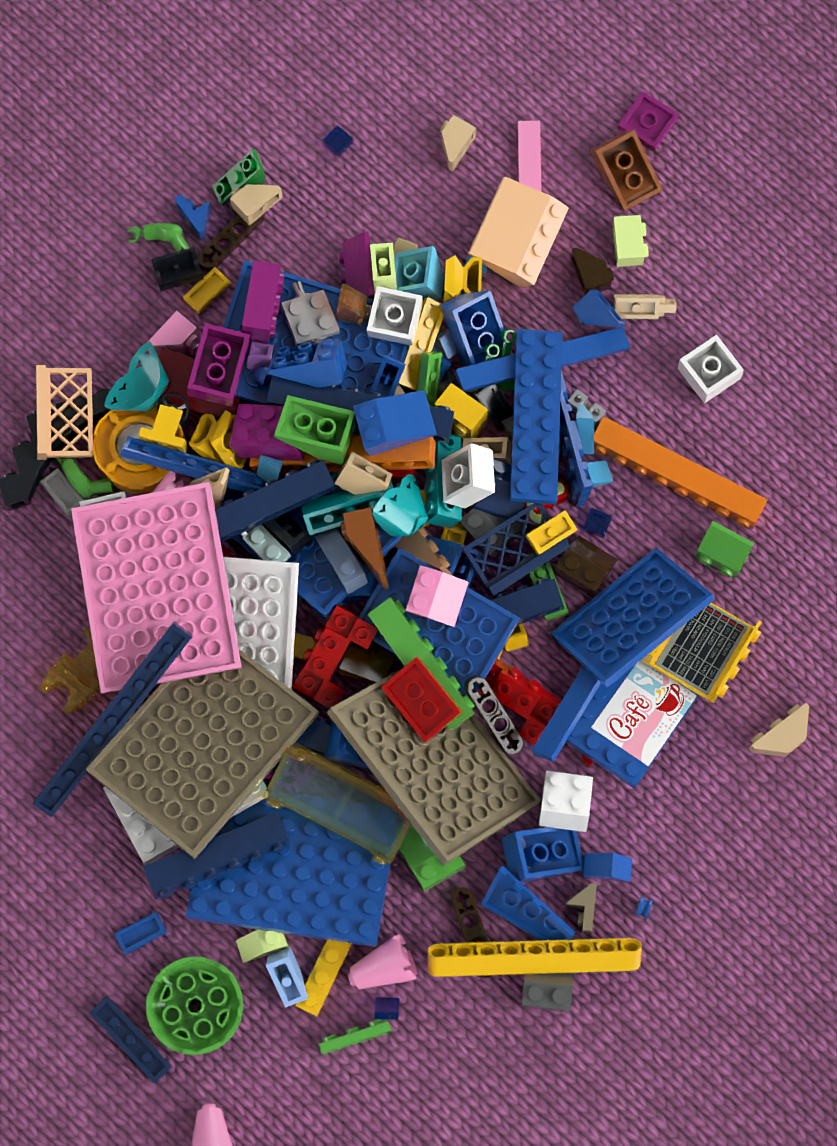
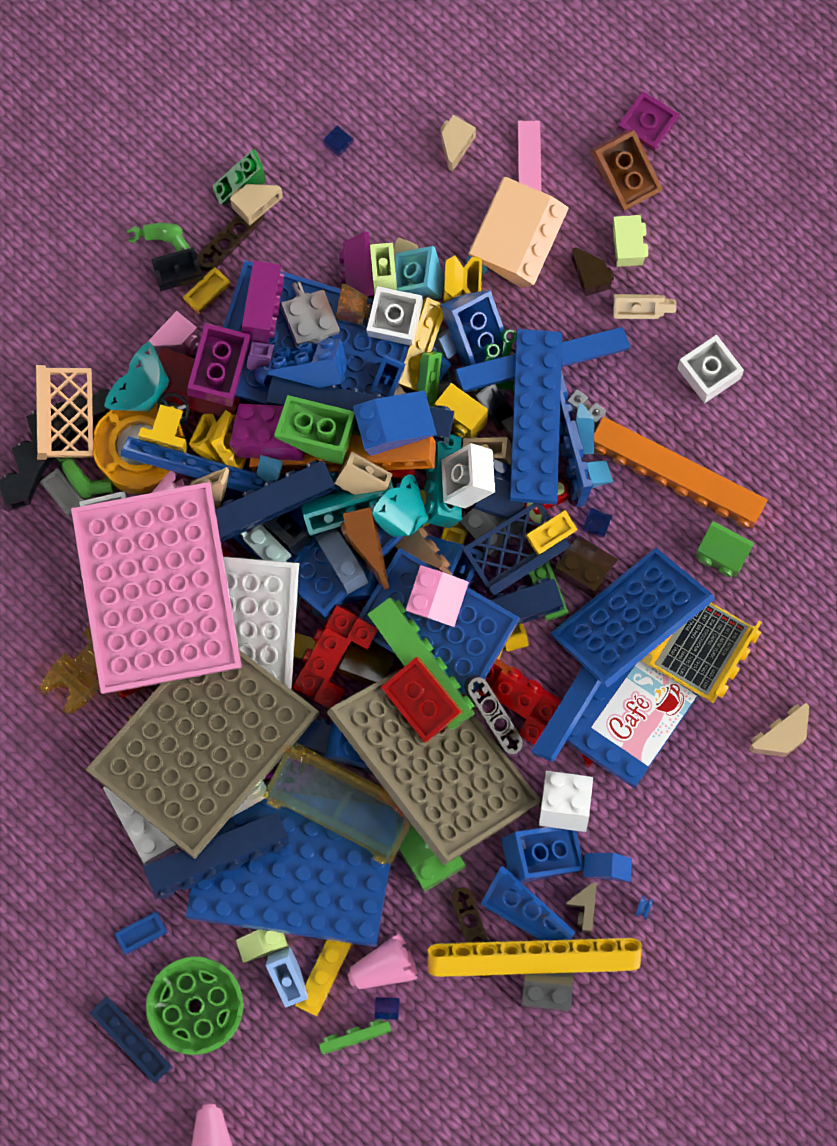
dark blue plate [33,621,193,818] -> none
blue slope [174,194,211,241] -> none
blue slope [572,290,627,327] -> none

